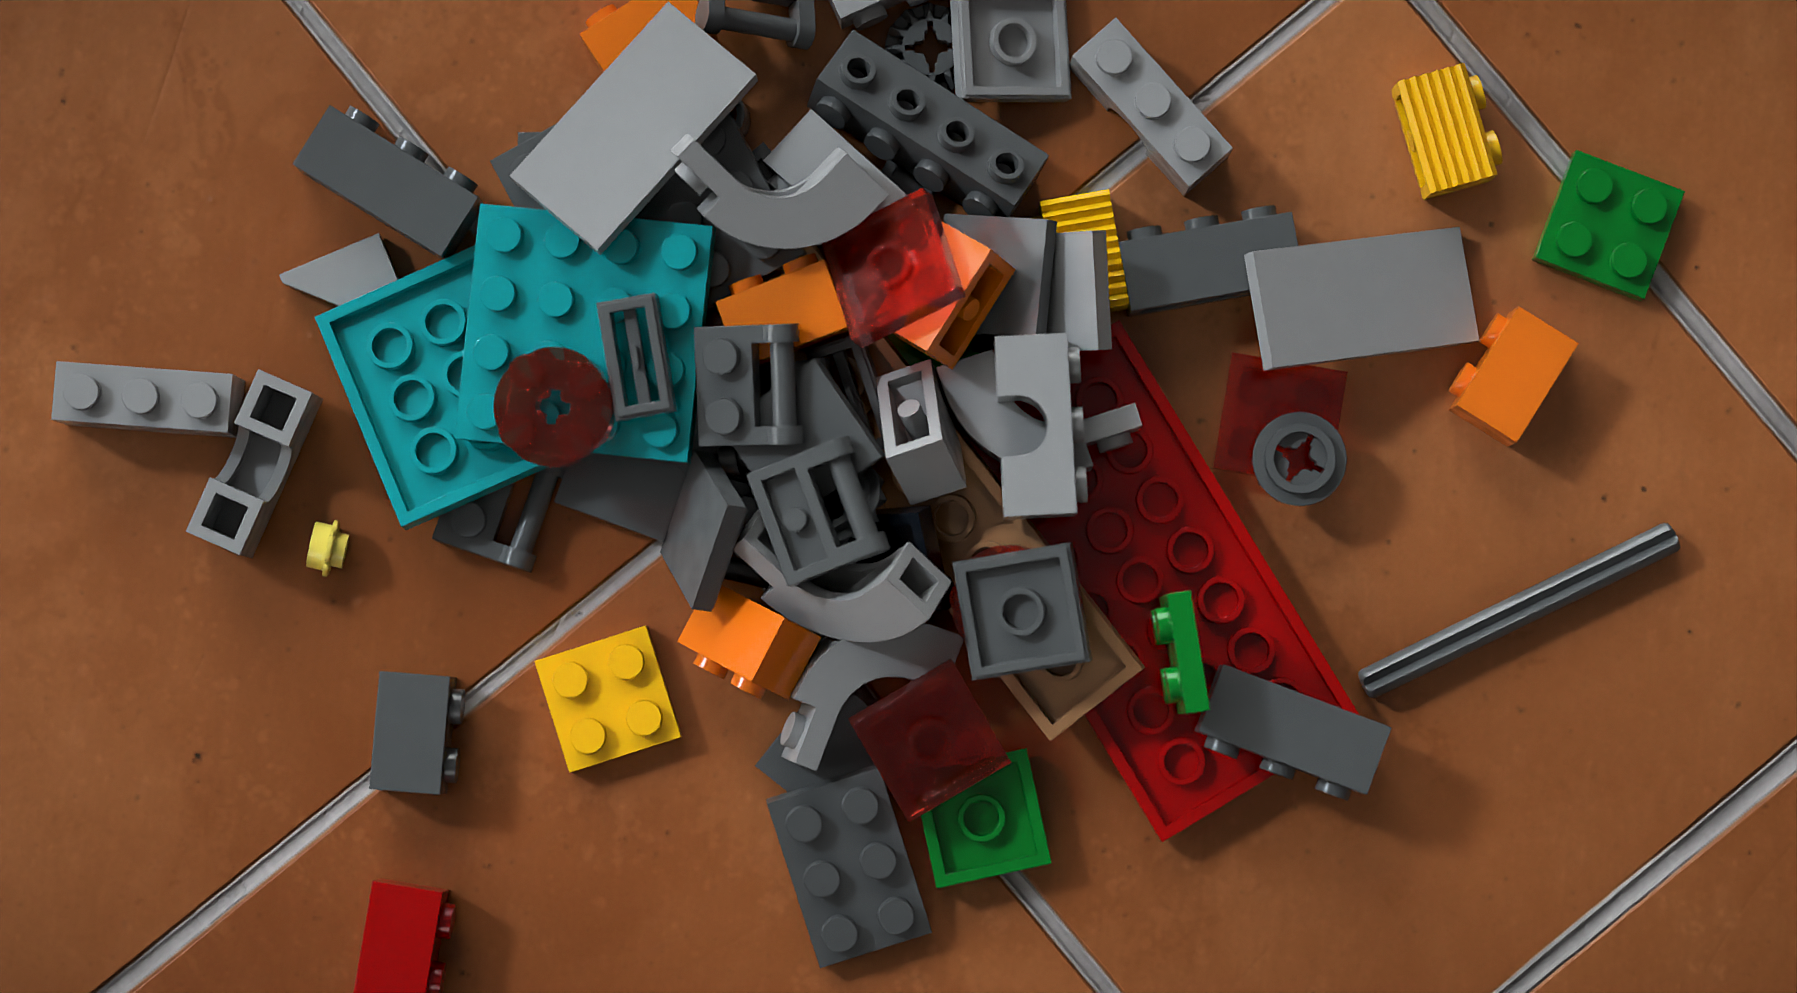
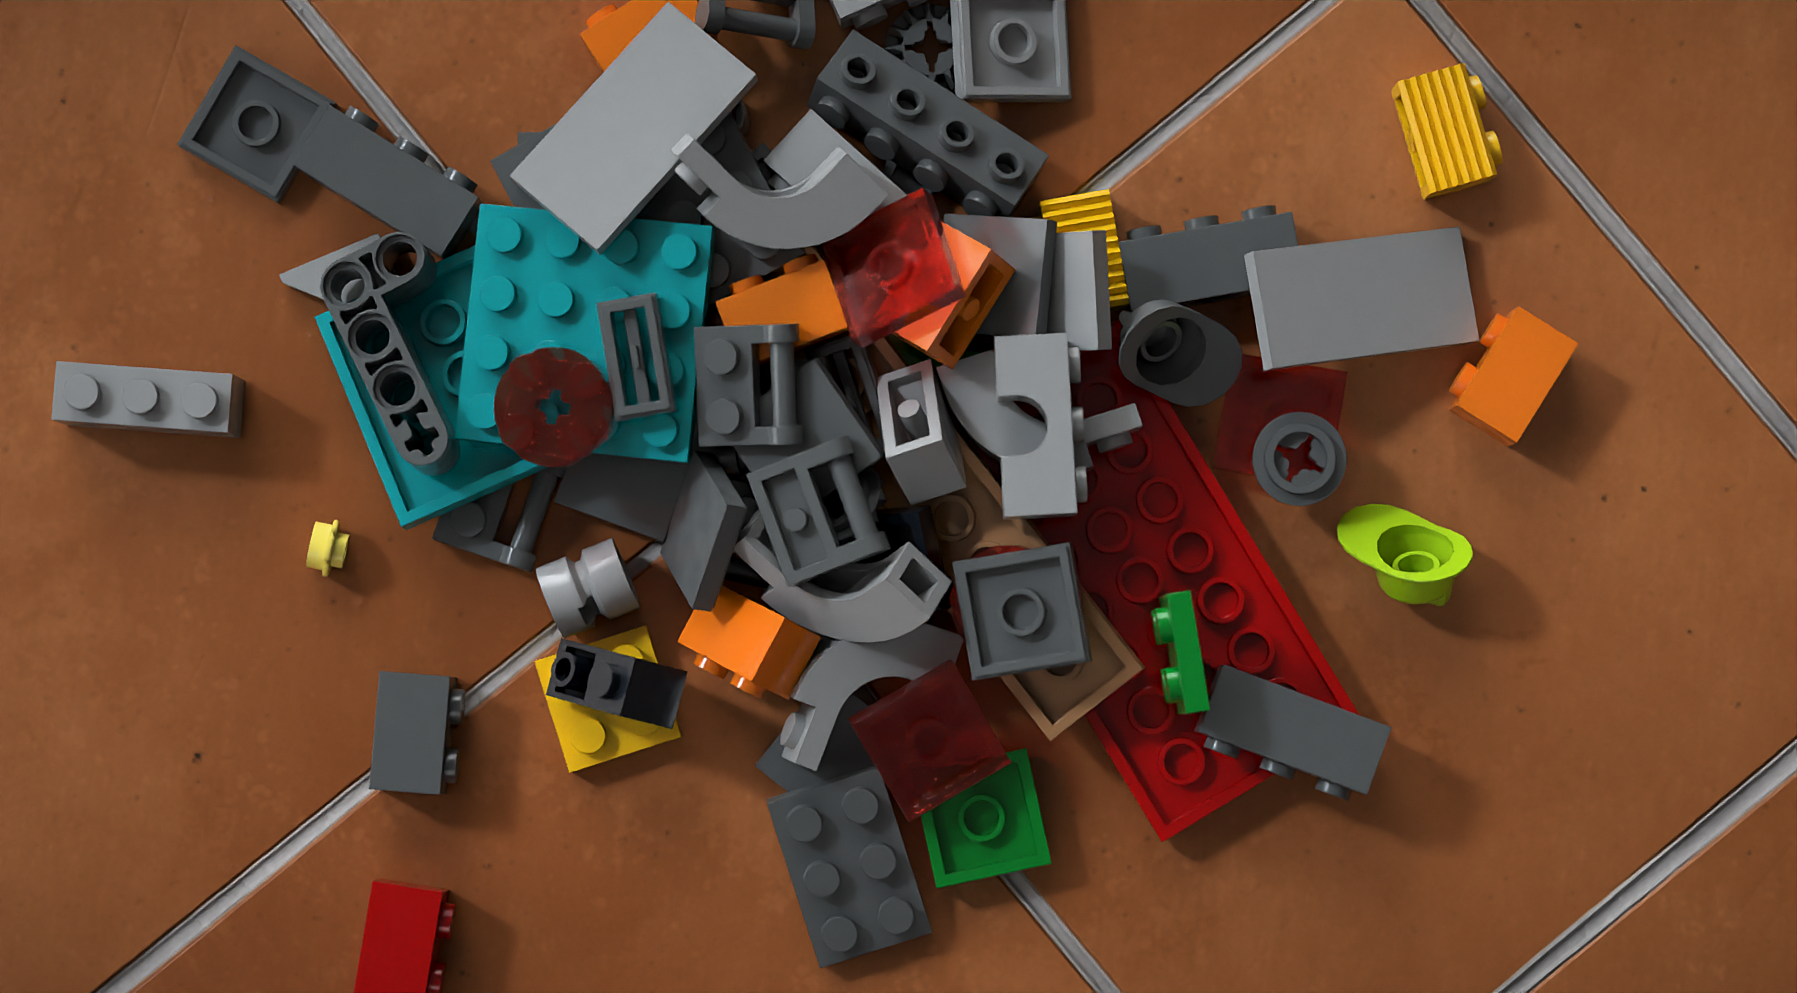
light grey arch [186,369,323,558] -> none
light grey arch [1070,18,1233,196] -> none
dark grey axle [1358,523,1680,698] -> none
green plate [1532,150,1685,301] -> none
none -> dark grey tile [177,45,338,204]
none -> dark grey beam [320,231,460,476]
none -> light grey wheel [536,538,641,639]
none -> black slope [546,638,688,729]
none -> dark grey piece [1118,299,1242,407]
none -> lime piece [1337,504,1473,606]

